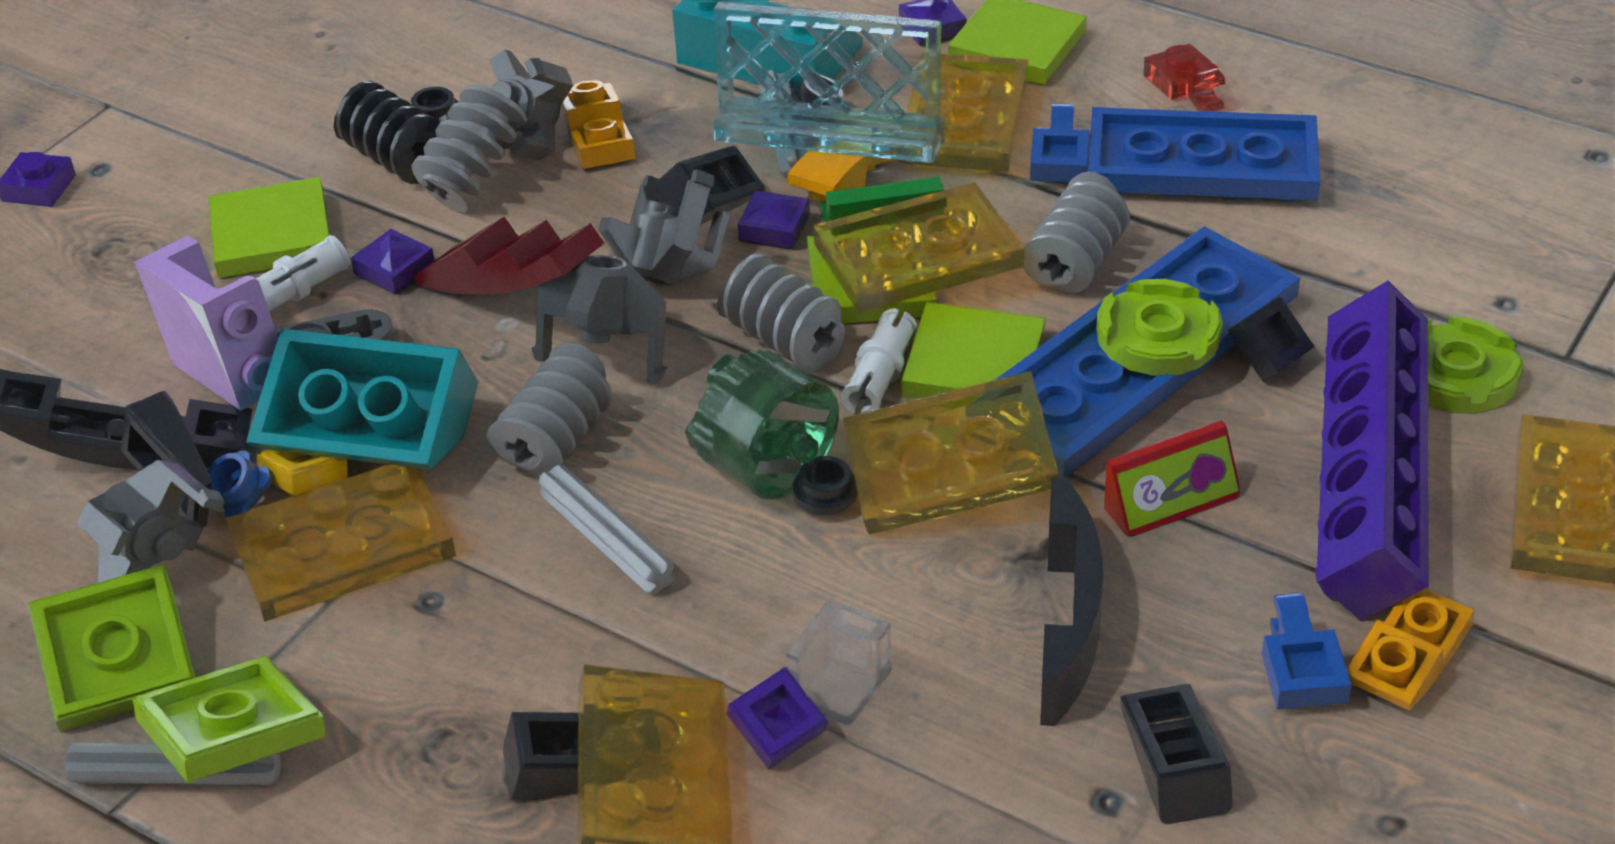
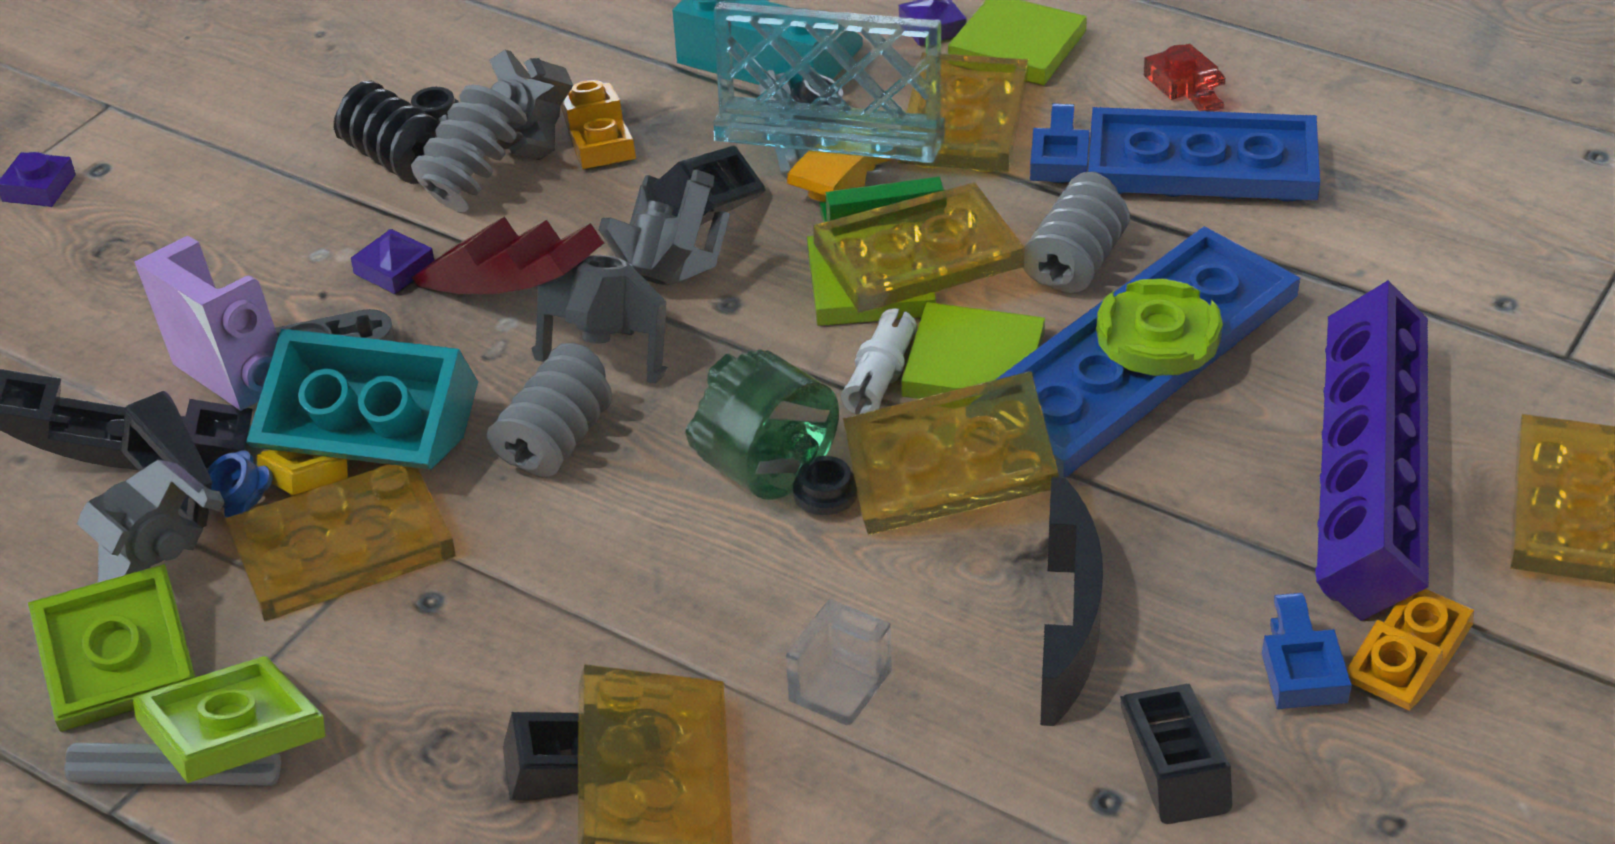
lime tile [208,177,330,278] -> none
white pin [256,235,350,311] -> none
light grey axle [538,465,675,594] -> none
light grey piece [717,253,845,372] -> none
dark purple tile [726,666,829,769] -> none
dark purple tile [738,191,810,249] -> none
slope [1104,420,1240,537] -> none
black plate [1228,296,1315,381] -> none
lime tile [1428,316,1524,414] -> none

